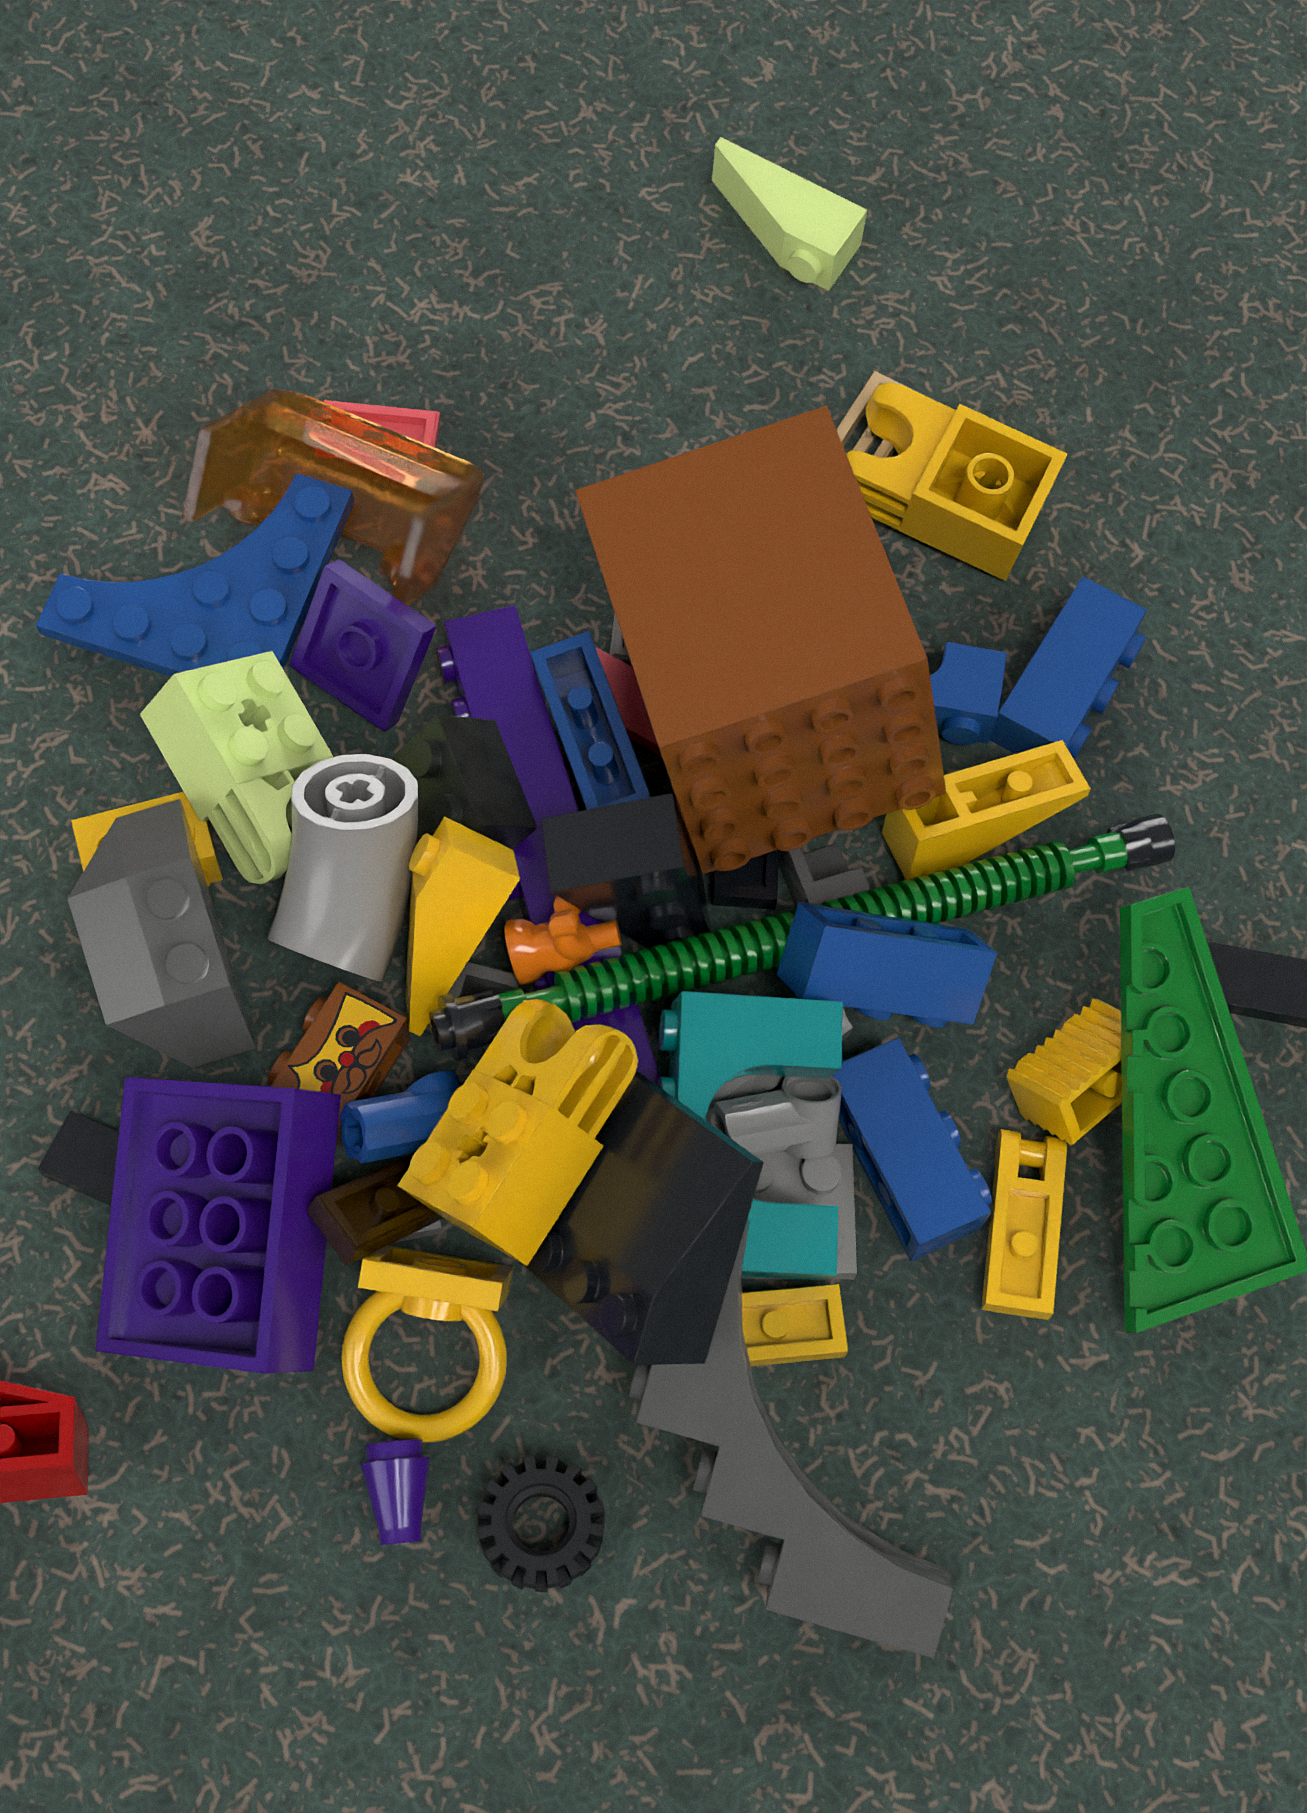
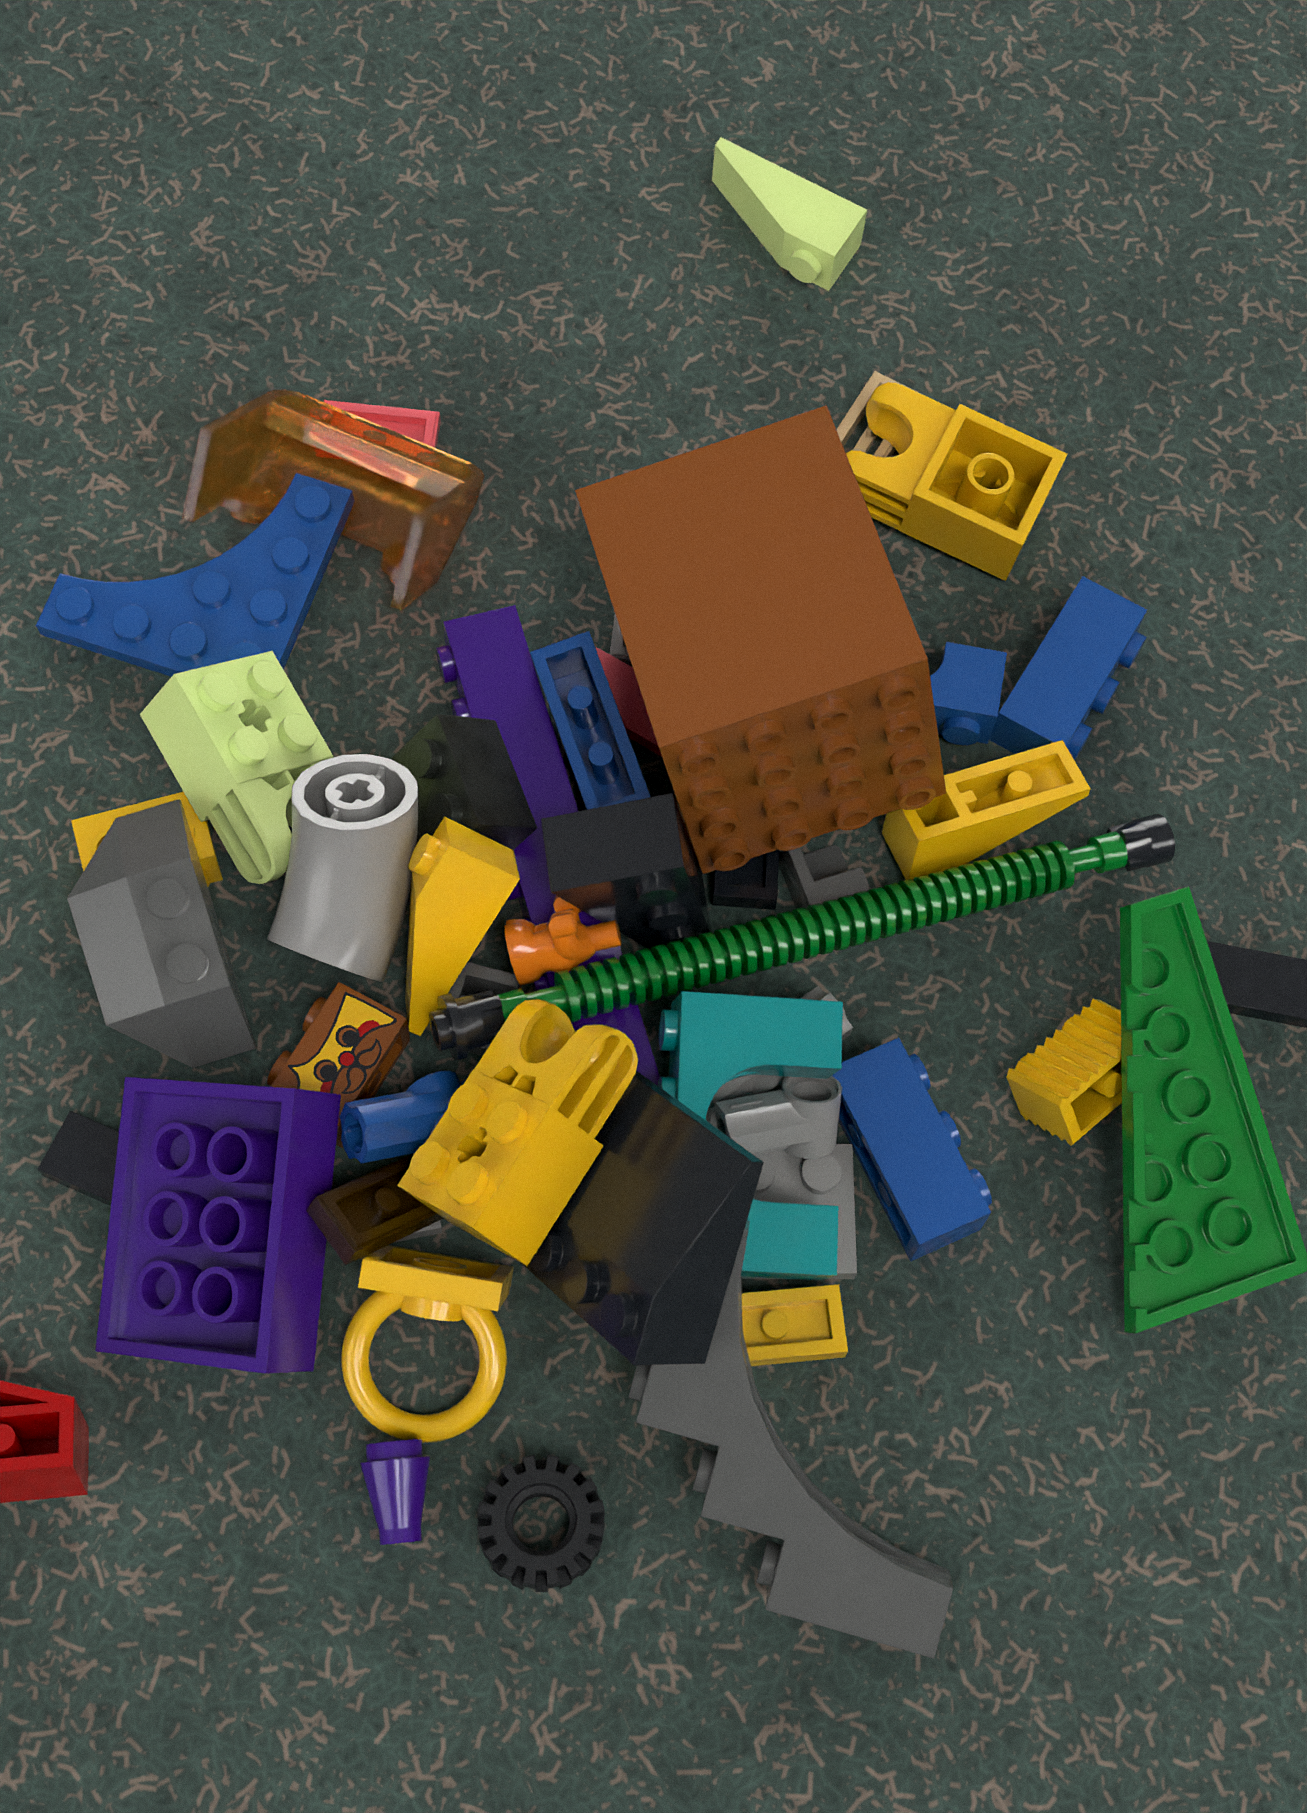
dark purple plate [289,559,437,732] -> none
blue brick [777,902,997,1028] -> none
yellow plate [981,1129,1067,1320] -> none

